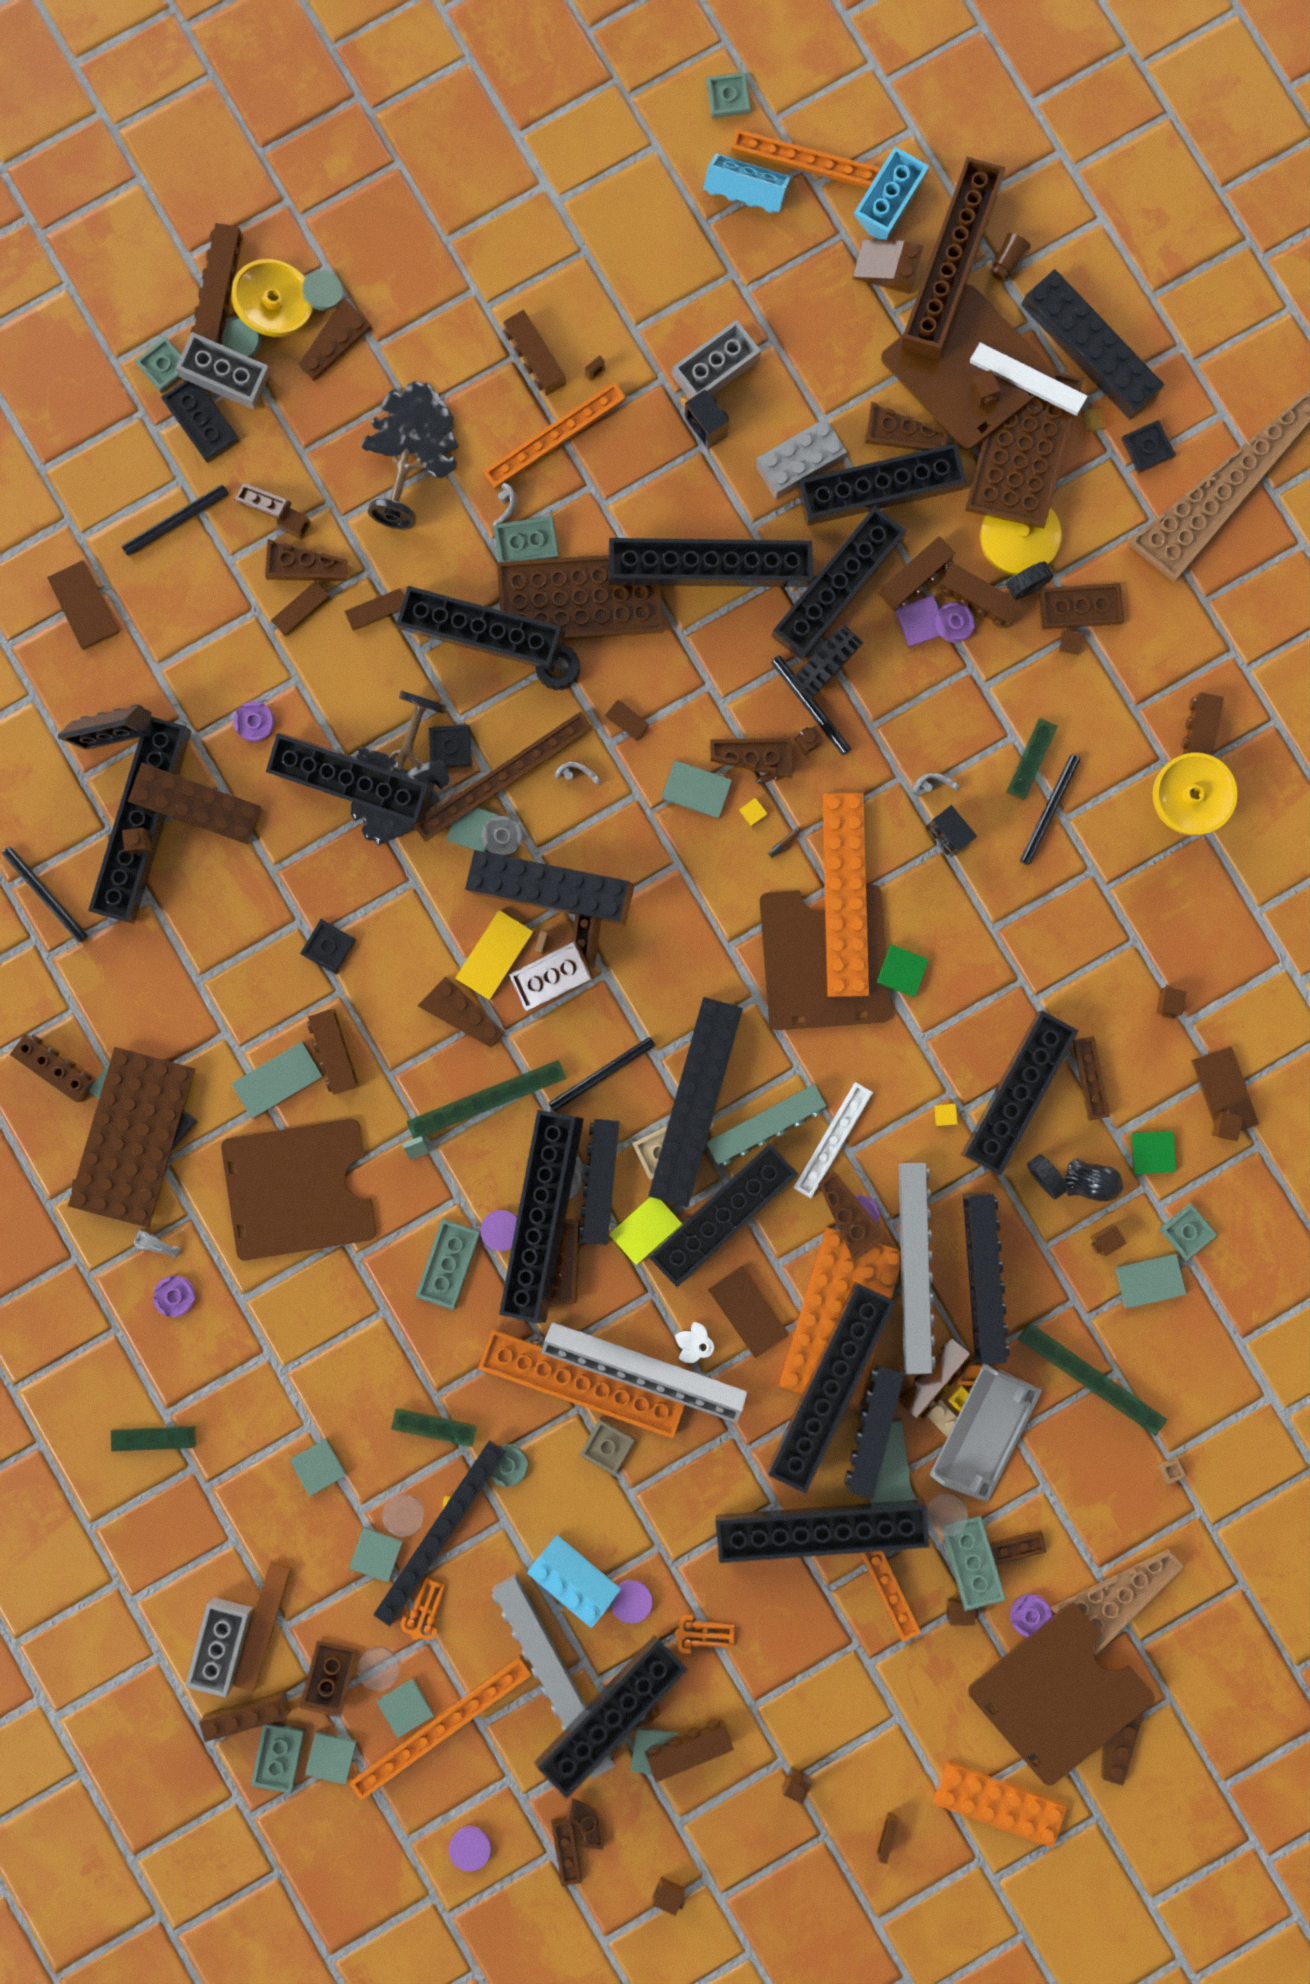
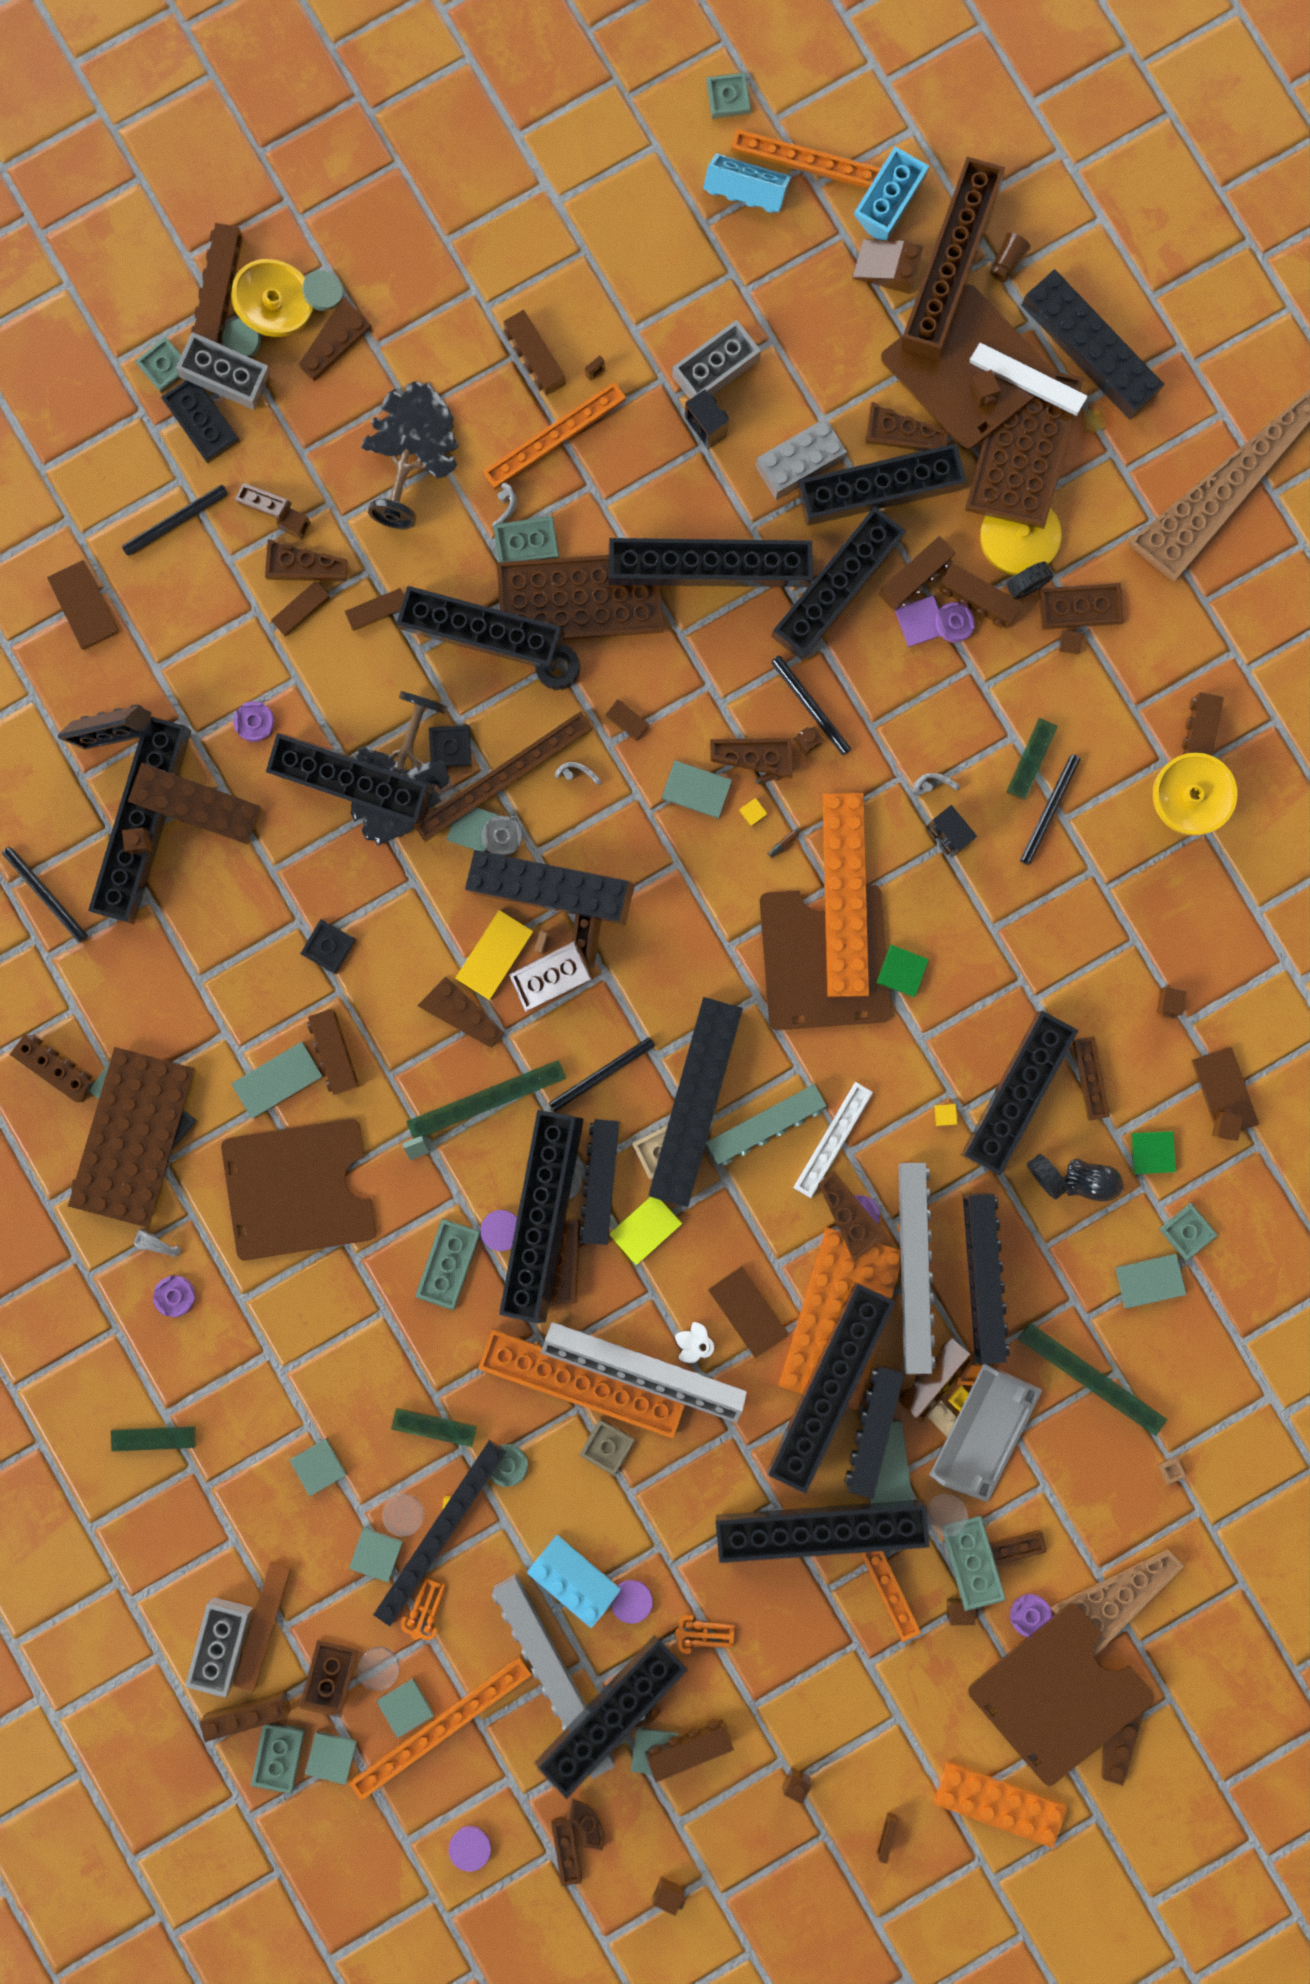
black brick [648,1143,798,1288] -> none
black tyre [791,624,864,700] -> none
reddish brown brick [1090,1225,1127,1256] -> none
black tile [1121,420,1176,474] -> none

